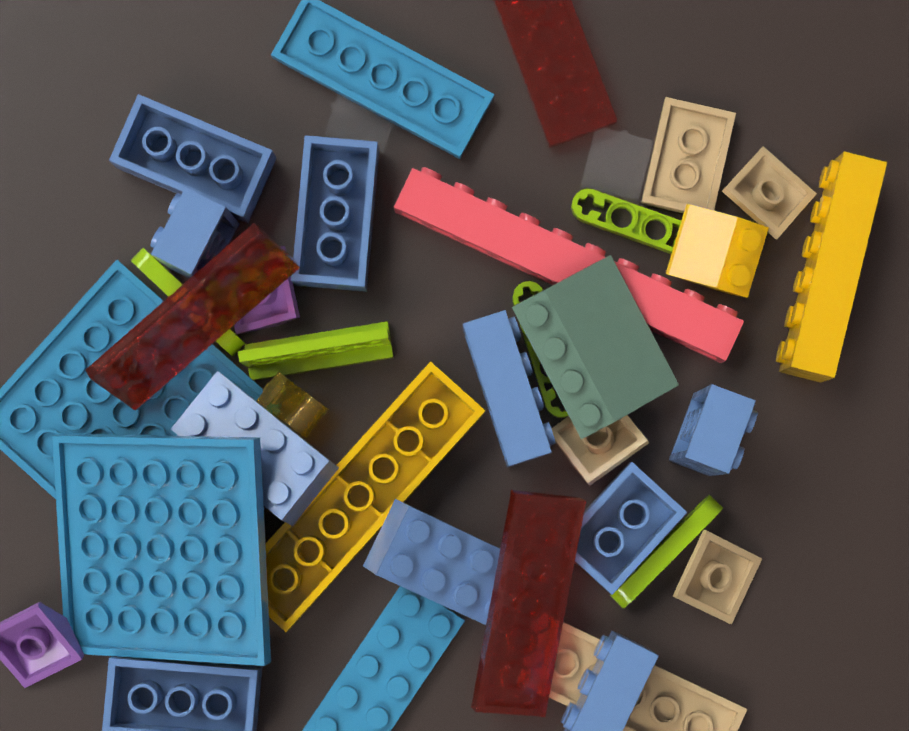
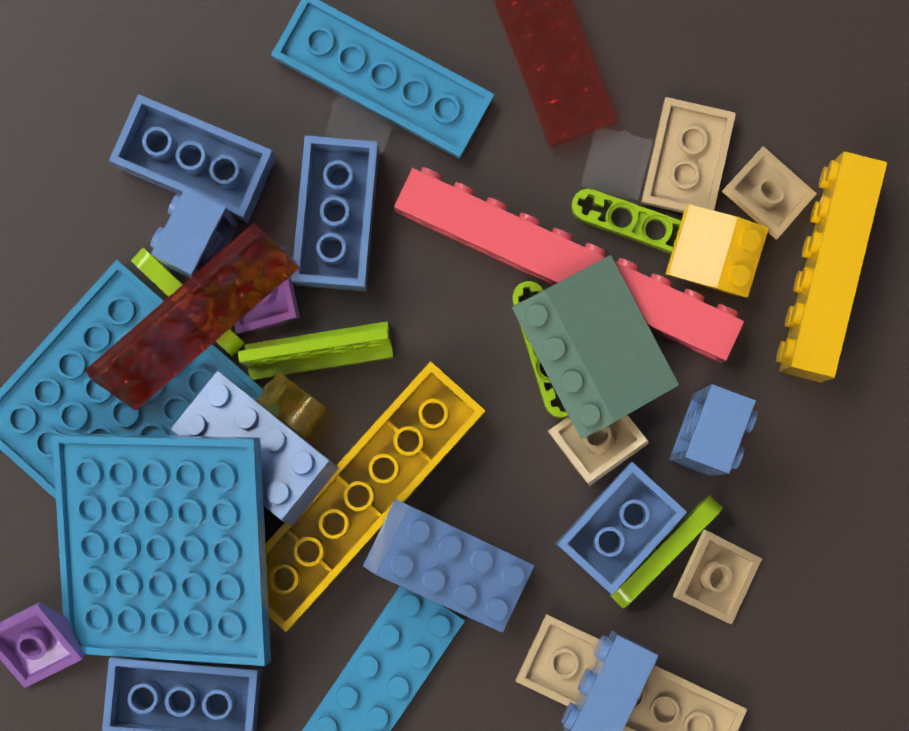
medium blue brick [463,310,556,467] -> none
clear red plate [471,490,586,717] -> none

